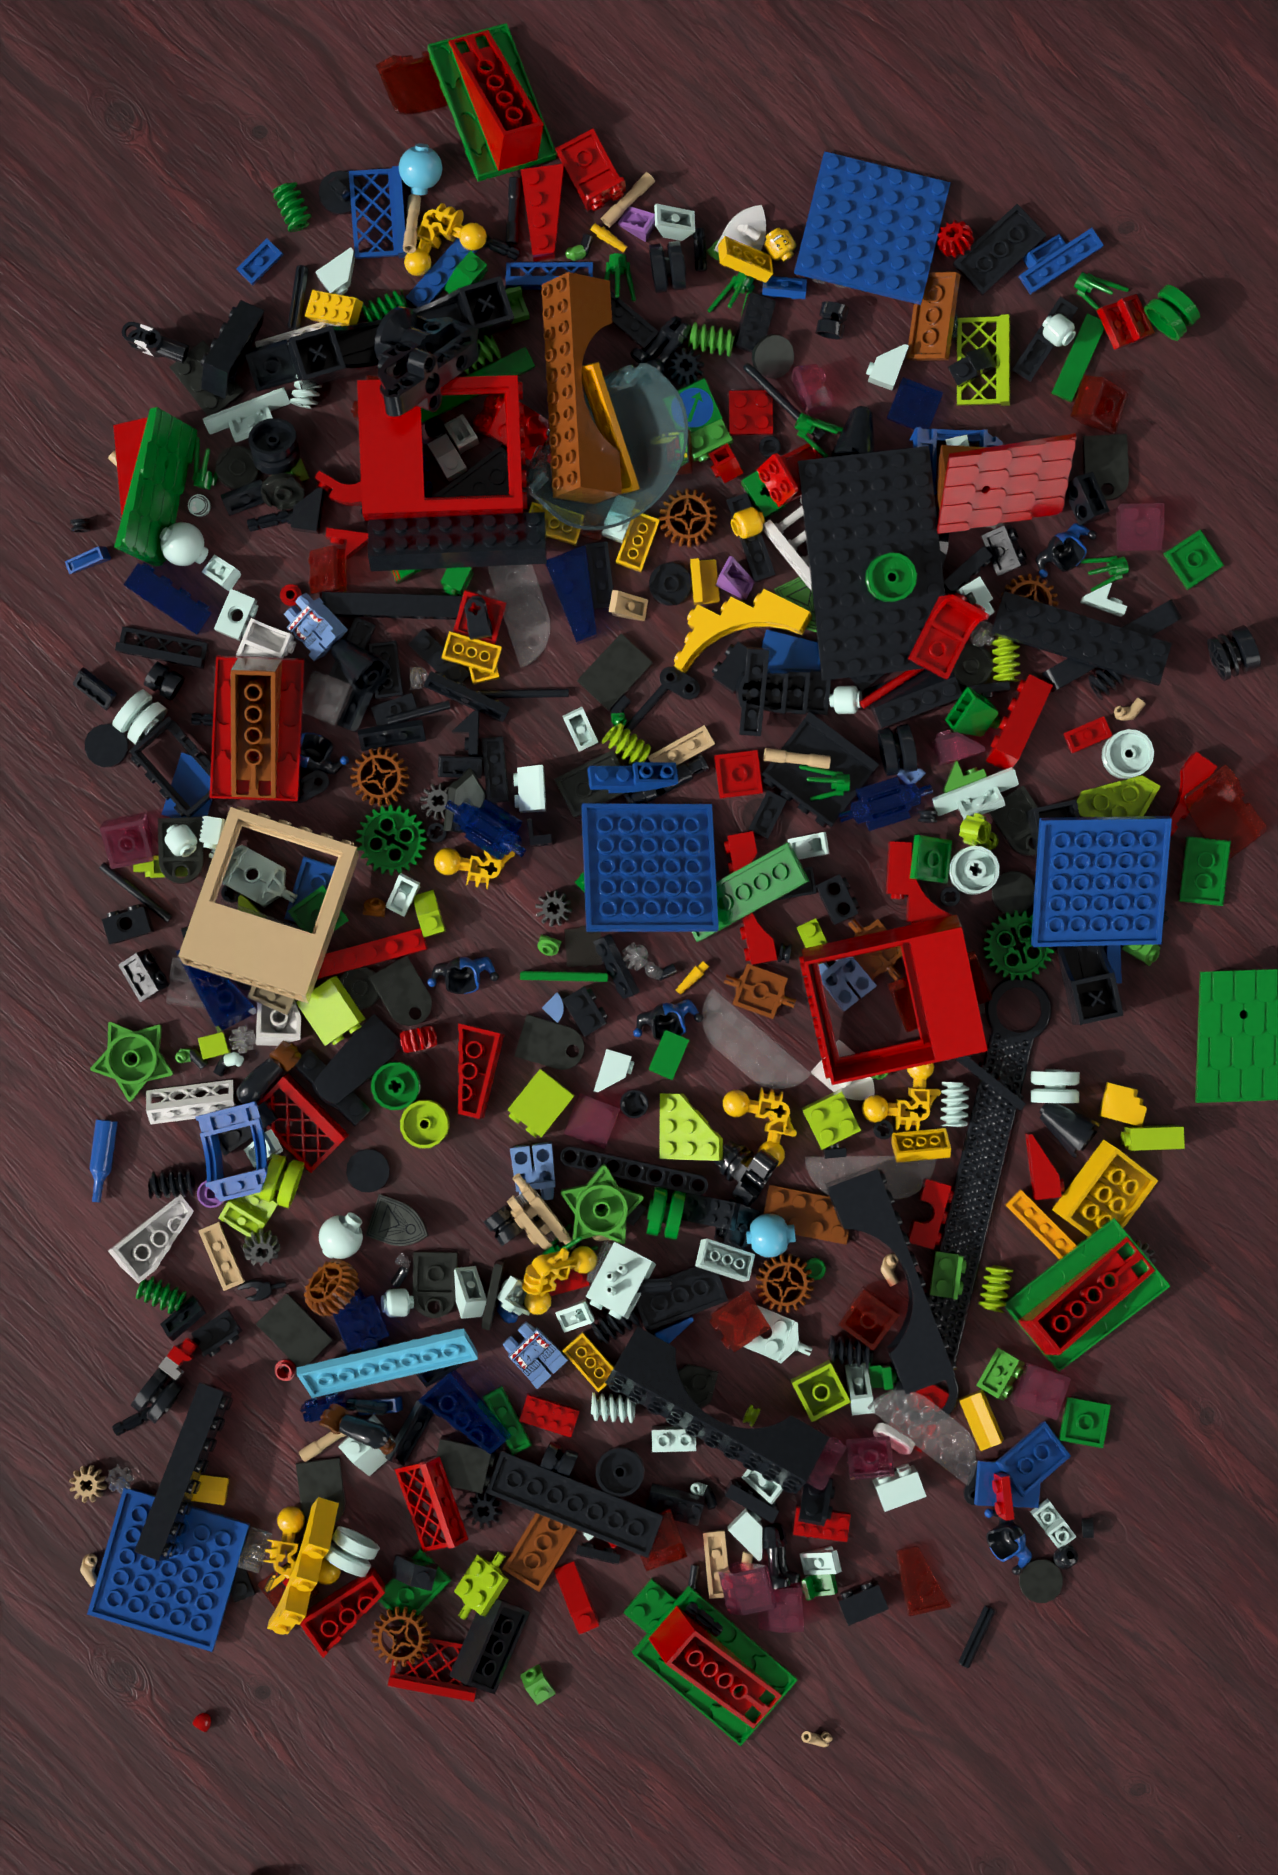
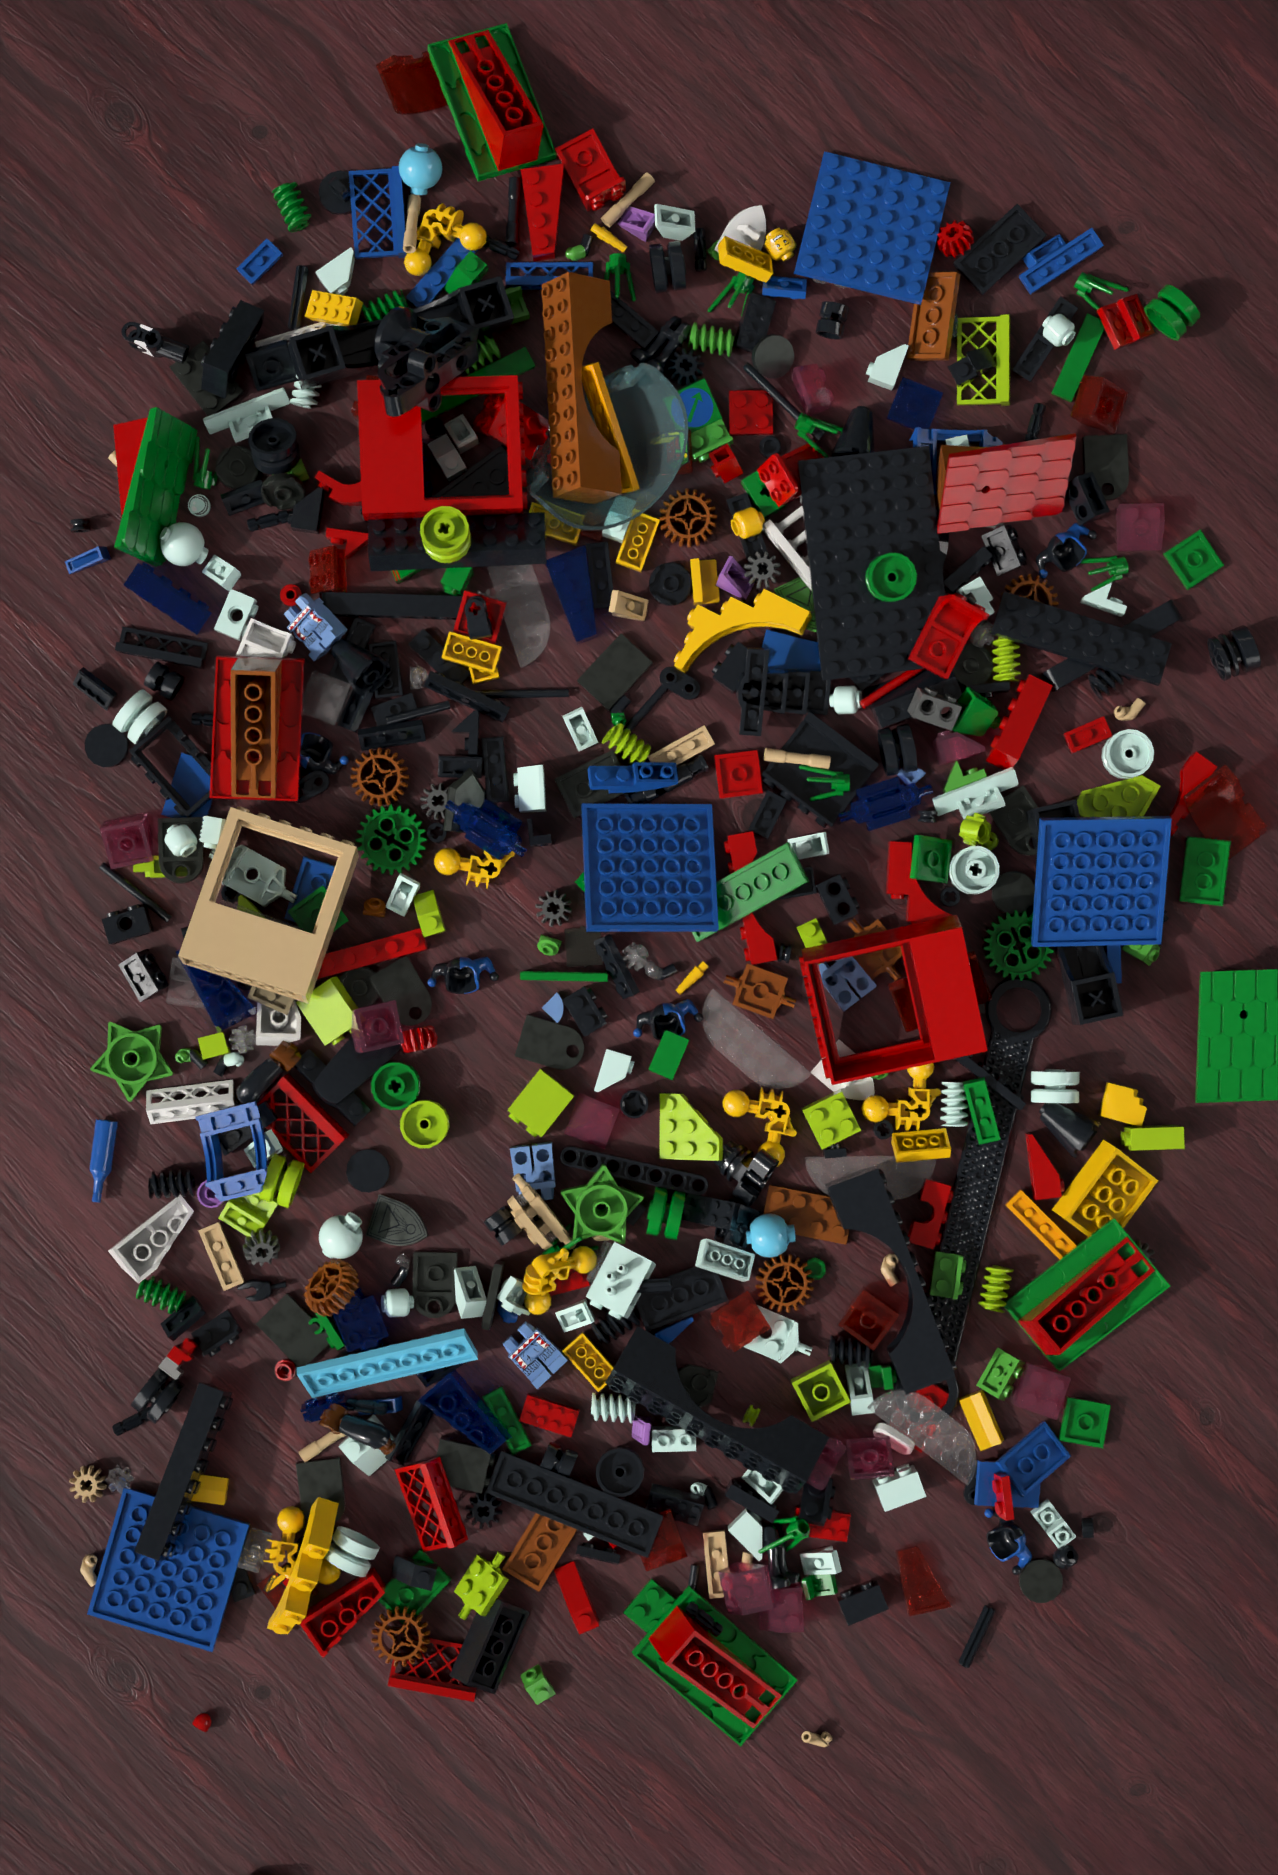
red wedge [458,1023,505,1119] -> none
none -> green plate [308,1313,348,1350]
none -> clear pink slope [351,1000,404,1053]
none -> lime wheel [420,506,471,563]
none -> medium lavender slope [632,1416,651,1445]
none -> dark grey gear [744,551,781,589]
none -> green plant [758,1516,810,1554]
none -> dark grey brick [907,687,962,731]
none -> green plate [963,1077,1000,1145]
none -> black axle [1024,403,1046,441]

